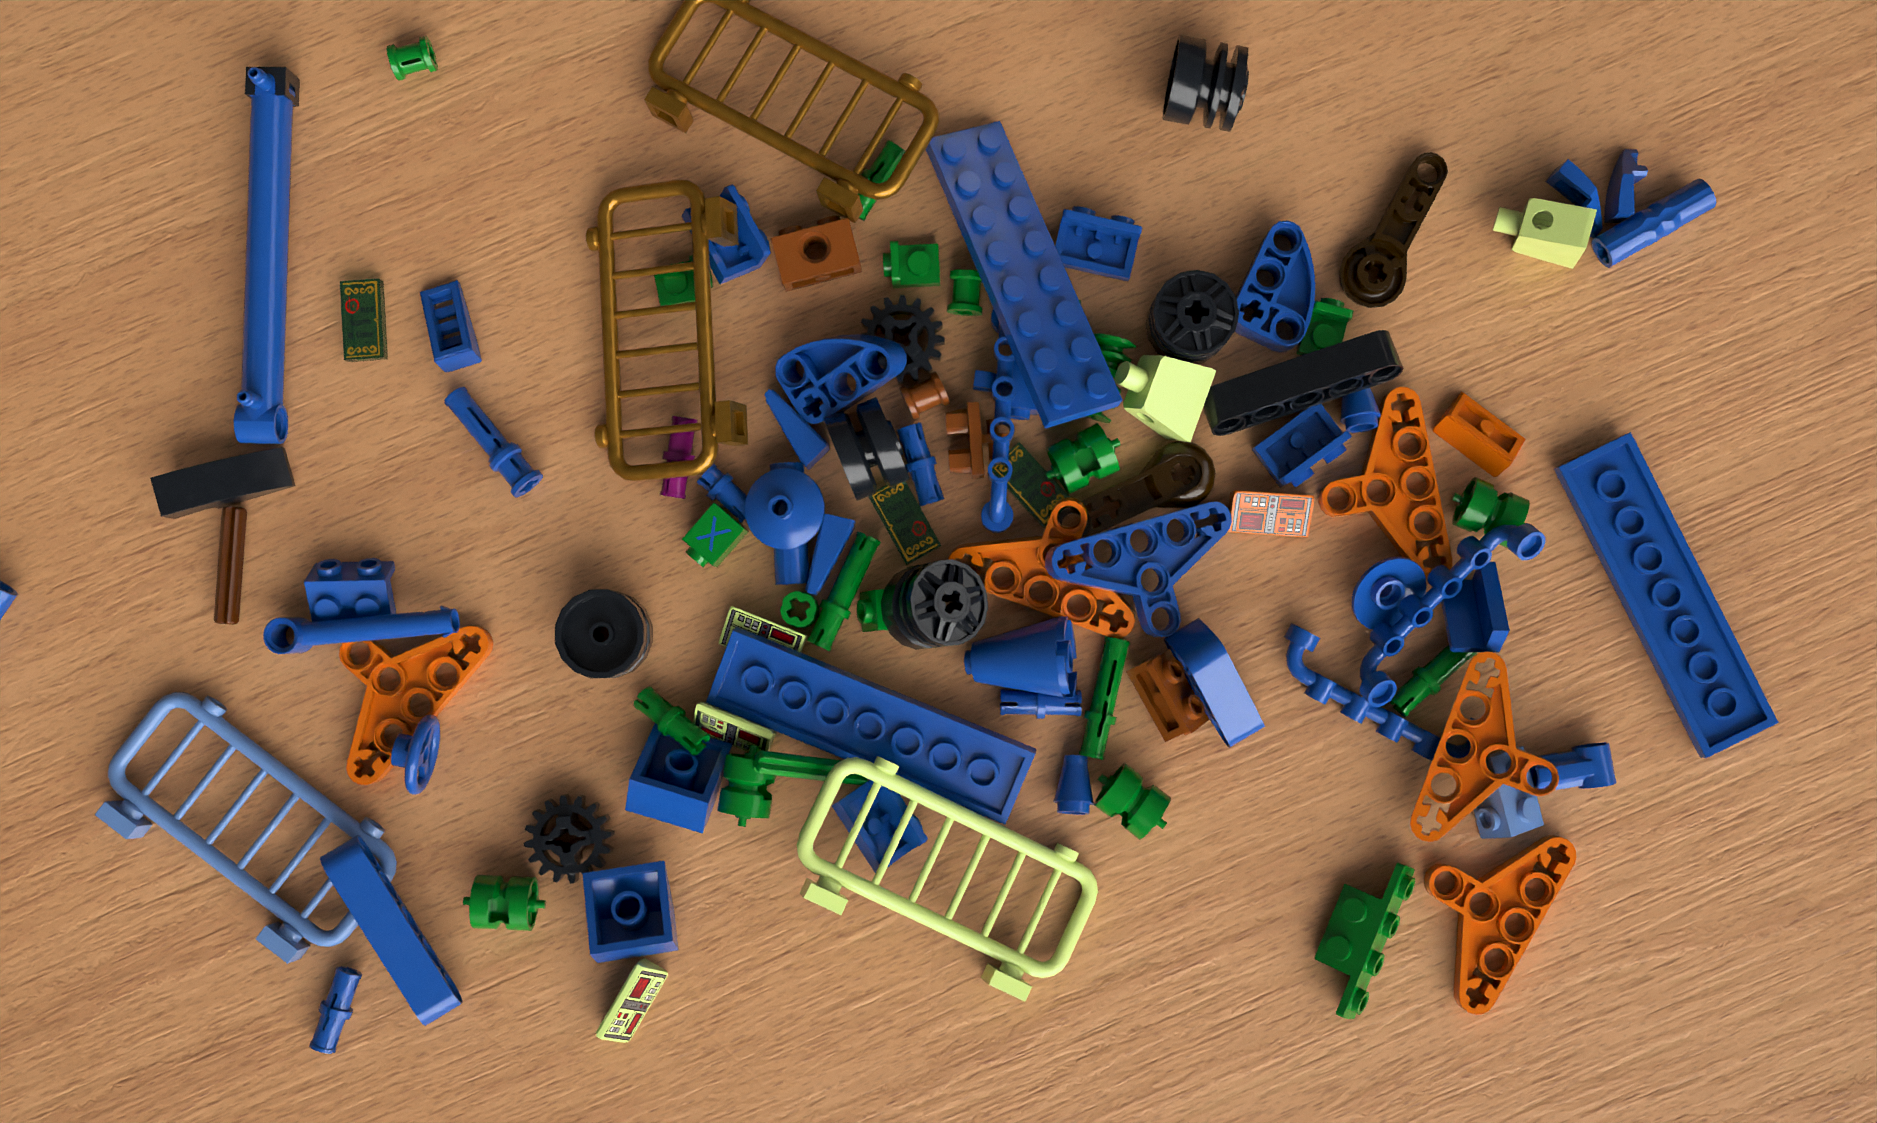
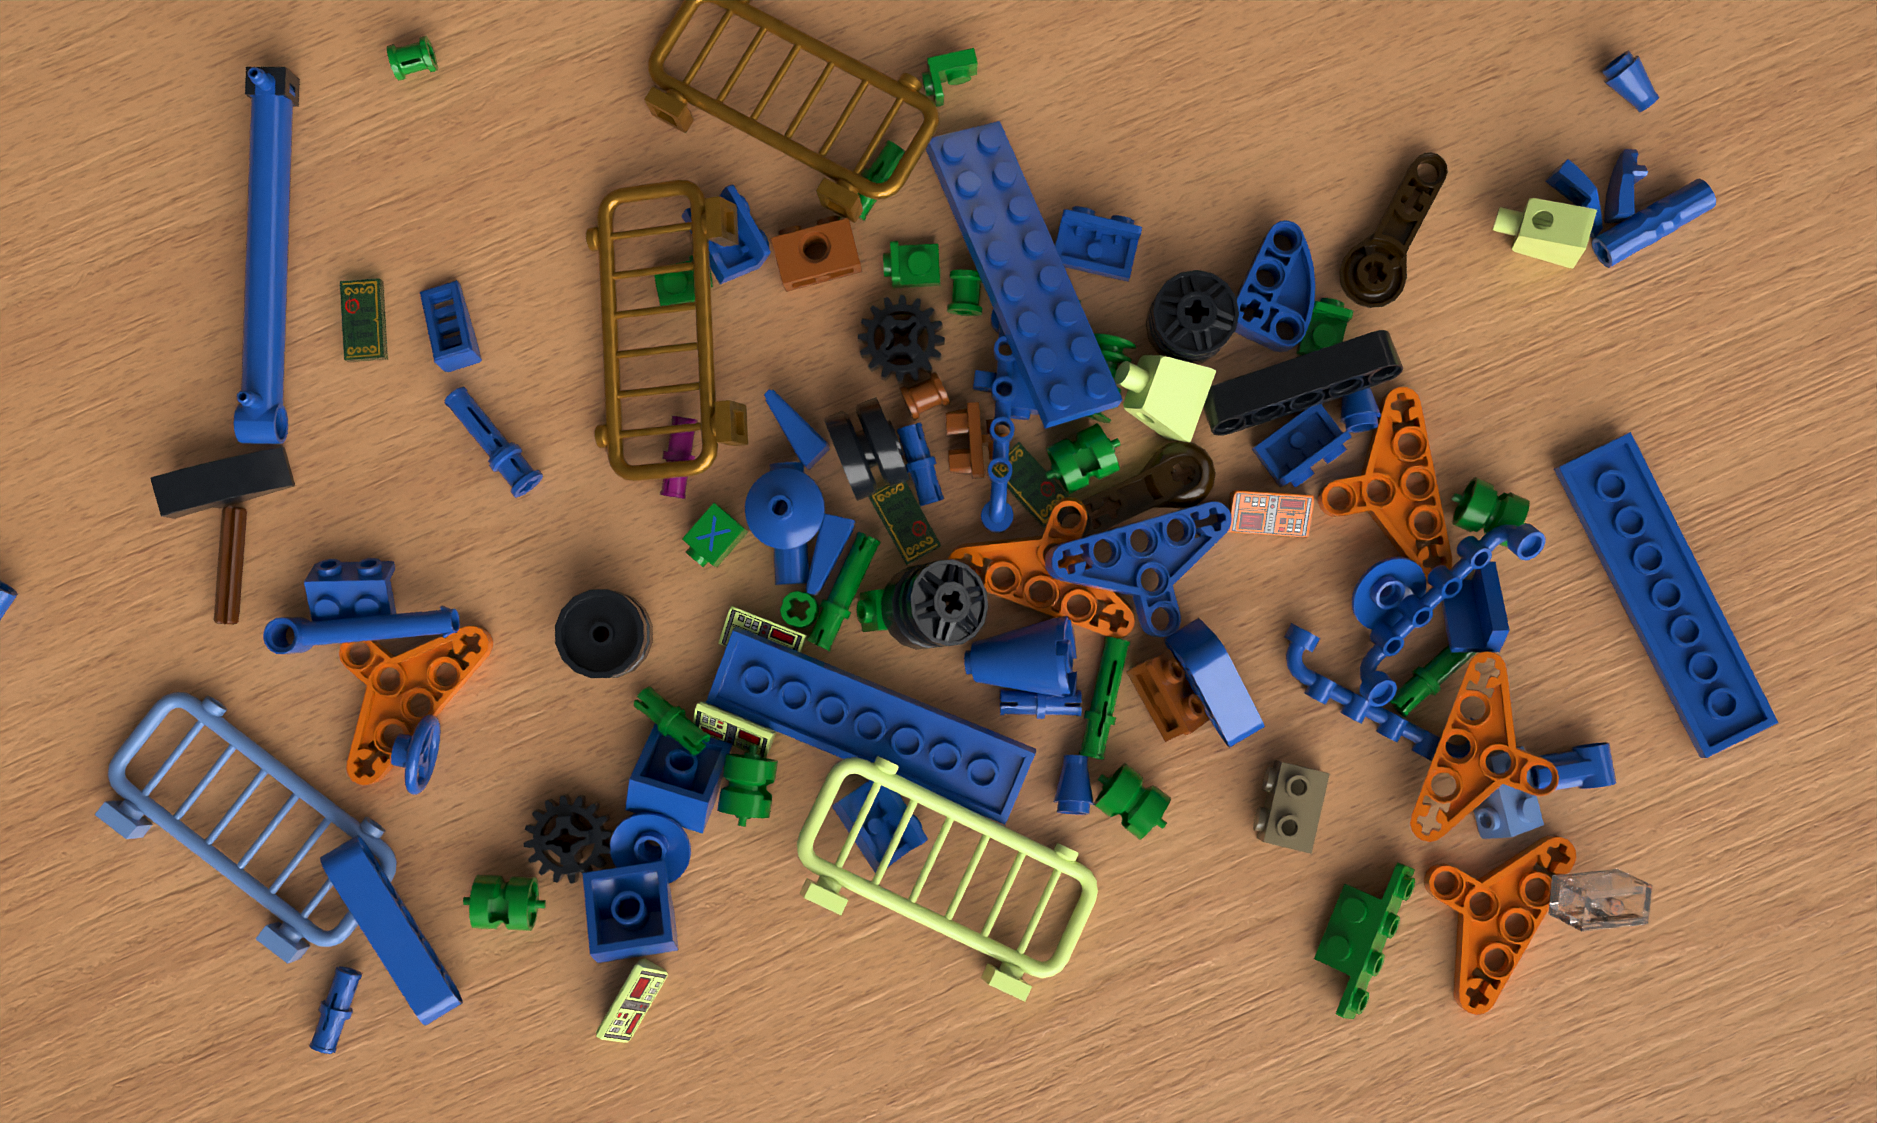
blue pin [697,464,747,523] -> none
green axle [753,750,868,785] -> none
blue beam [775,334,907,424] -> none
black wheel [1162,35,1249,132] -> none
orange slope [1433,391,1526,477] -> none
none -> blue dish [610,812,691,883]
none -> green bracket [921,48,978,107]
none -> dark tan brick [1253,760,1330,854]
none -> clear brick [1548,869,1653,932]
none -> blue cone [1602,50,1660,112]

